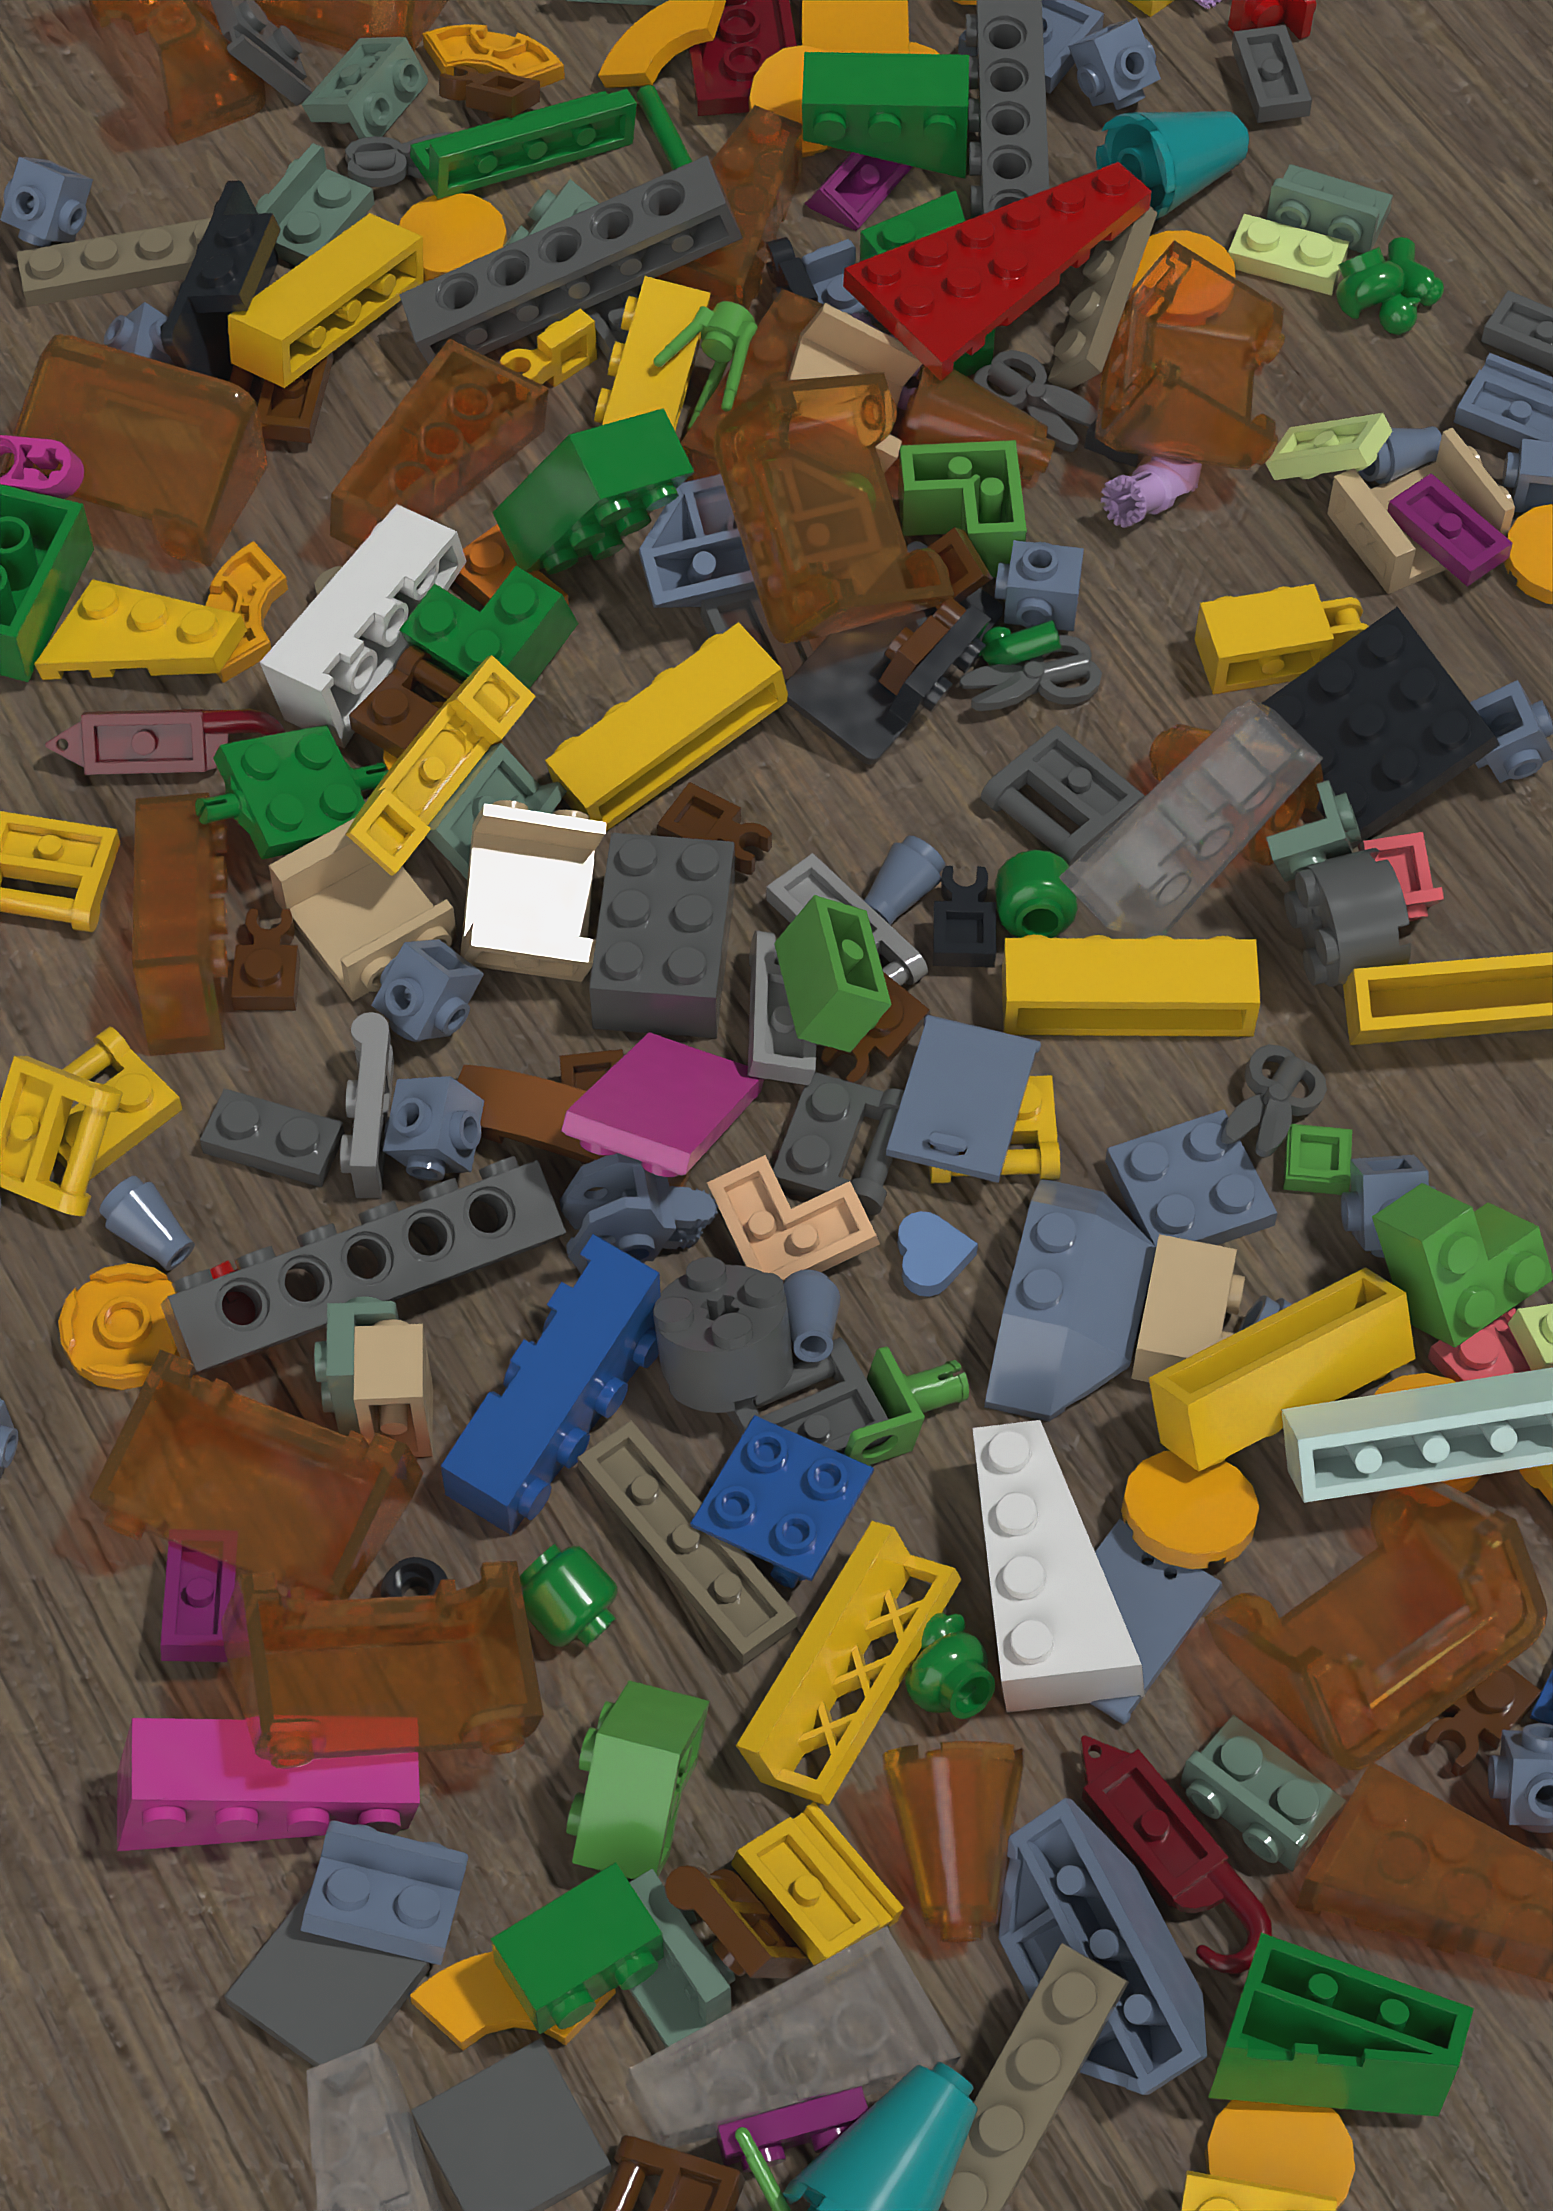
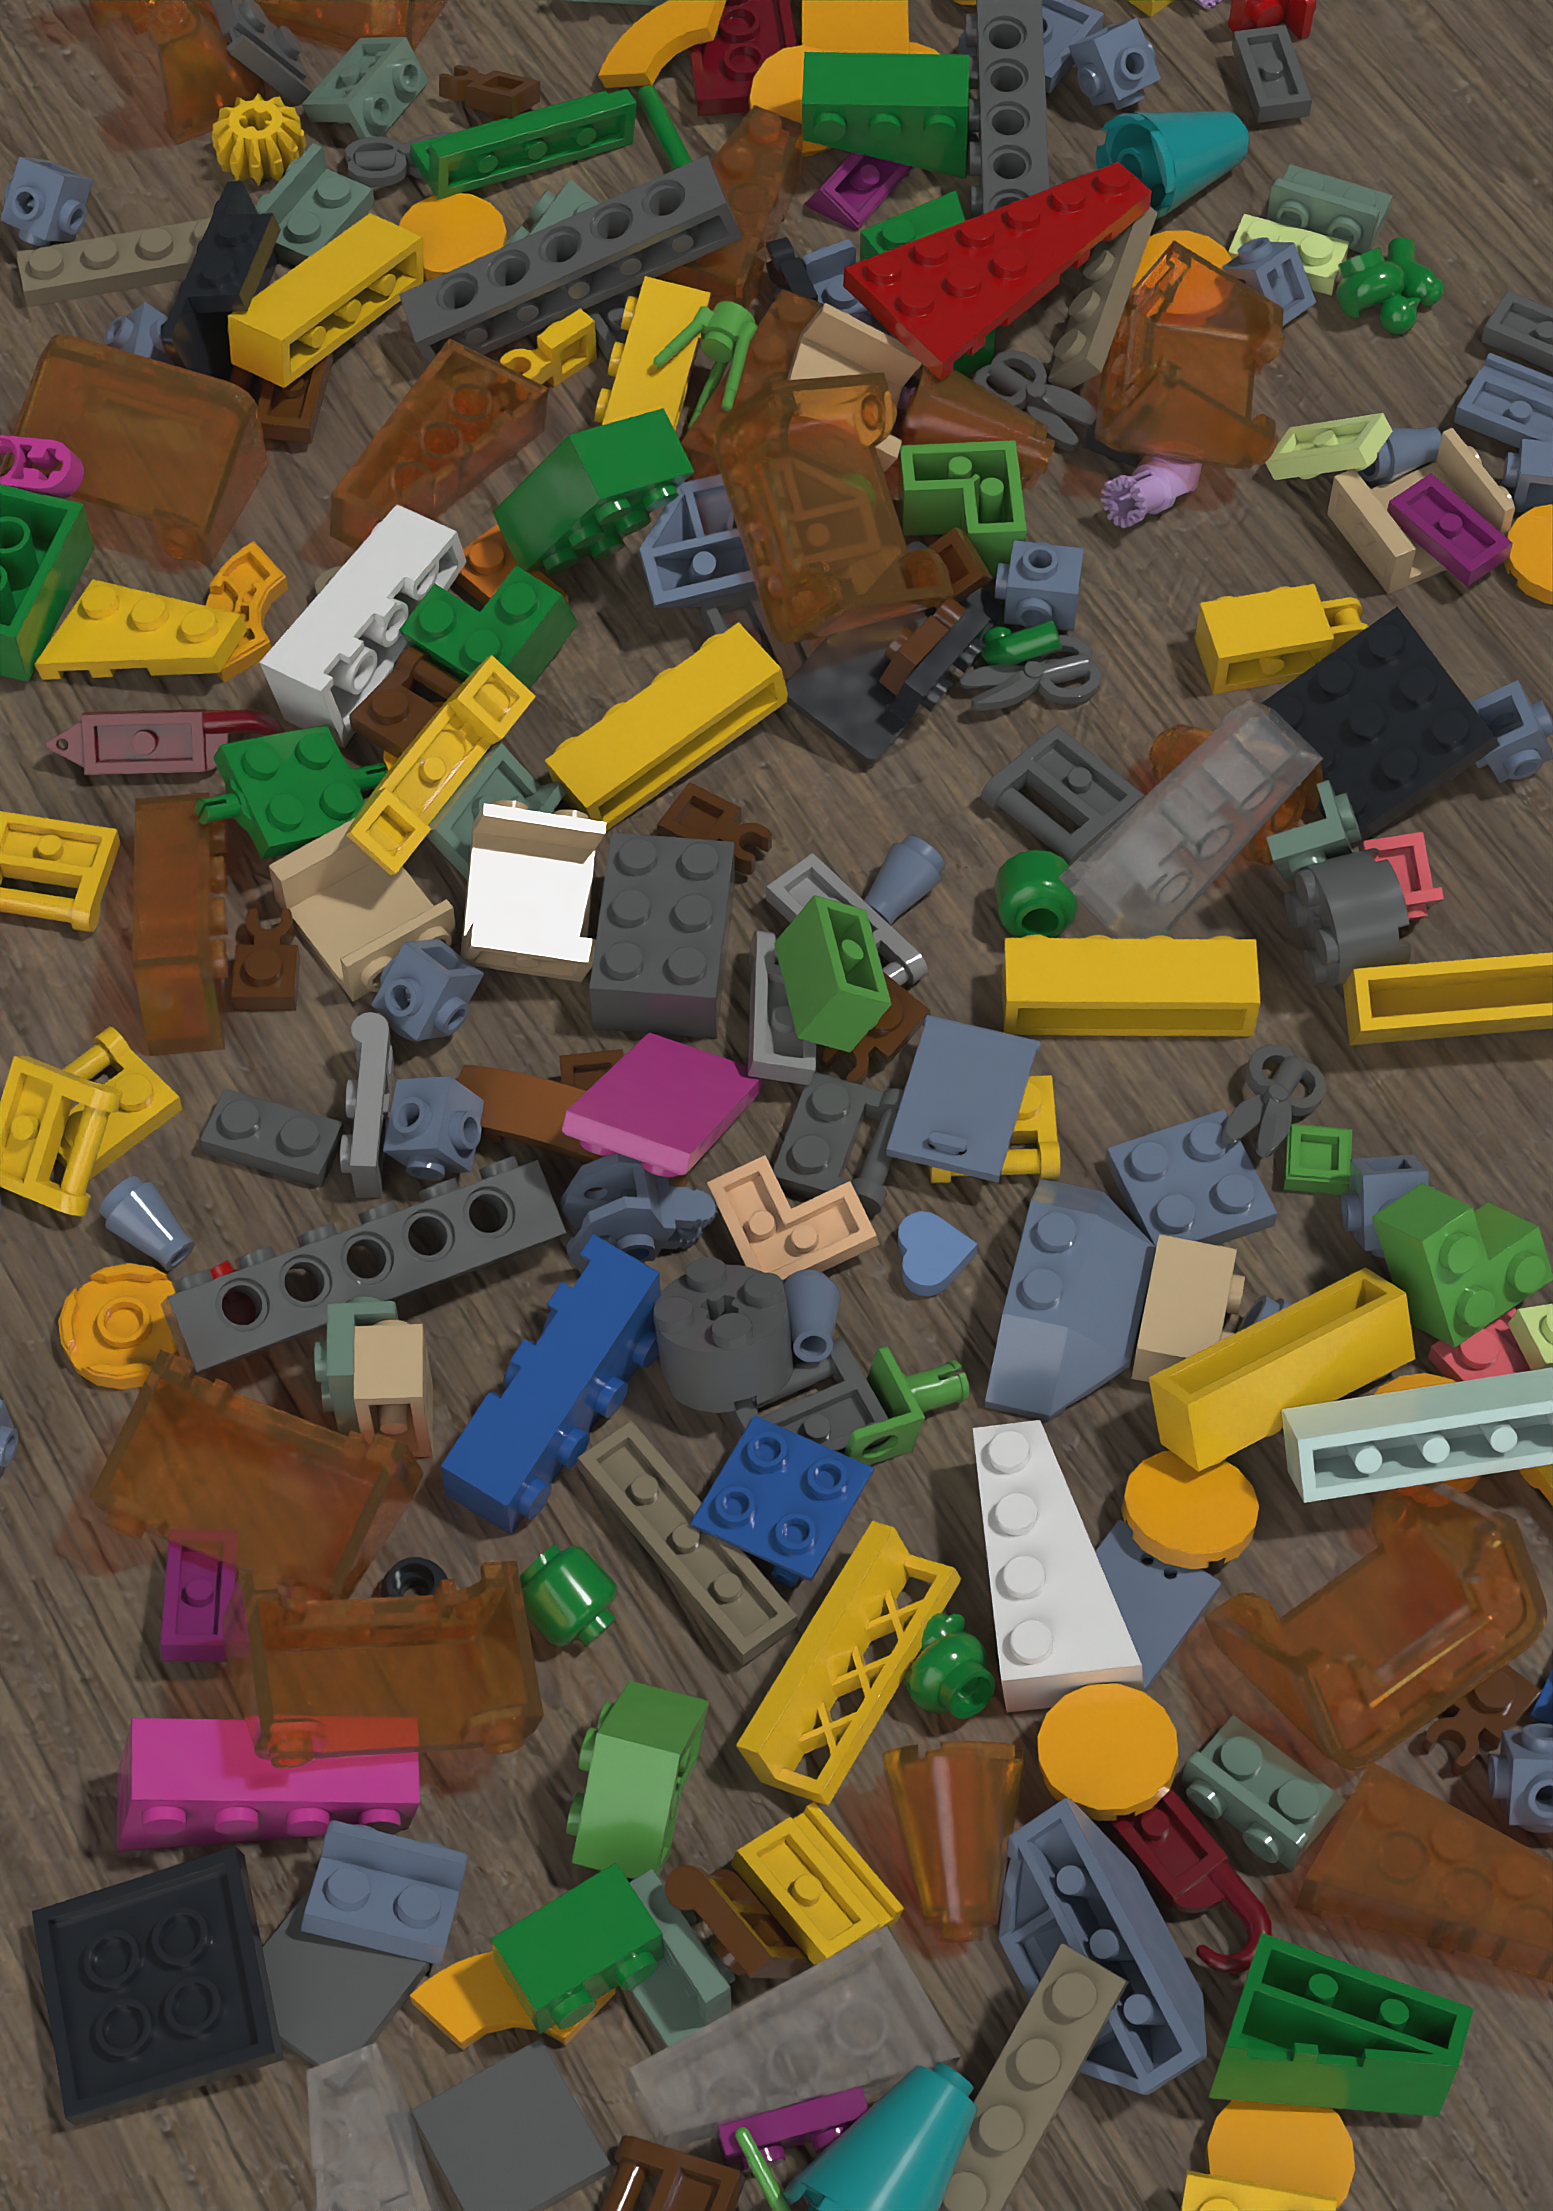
light orange tile [422,24,565,88] -> none
black plate [933,866,996,968] -> none
none -> black plate [32,1846,284,2126]
none -> yellow gear [211,92,306,186]
none -> light orange tile [1037,1683,1178,1821]
none -> sand blue bracket [1222,237,1317,330]

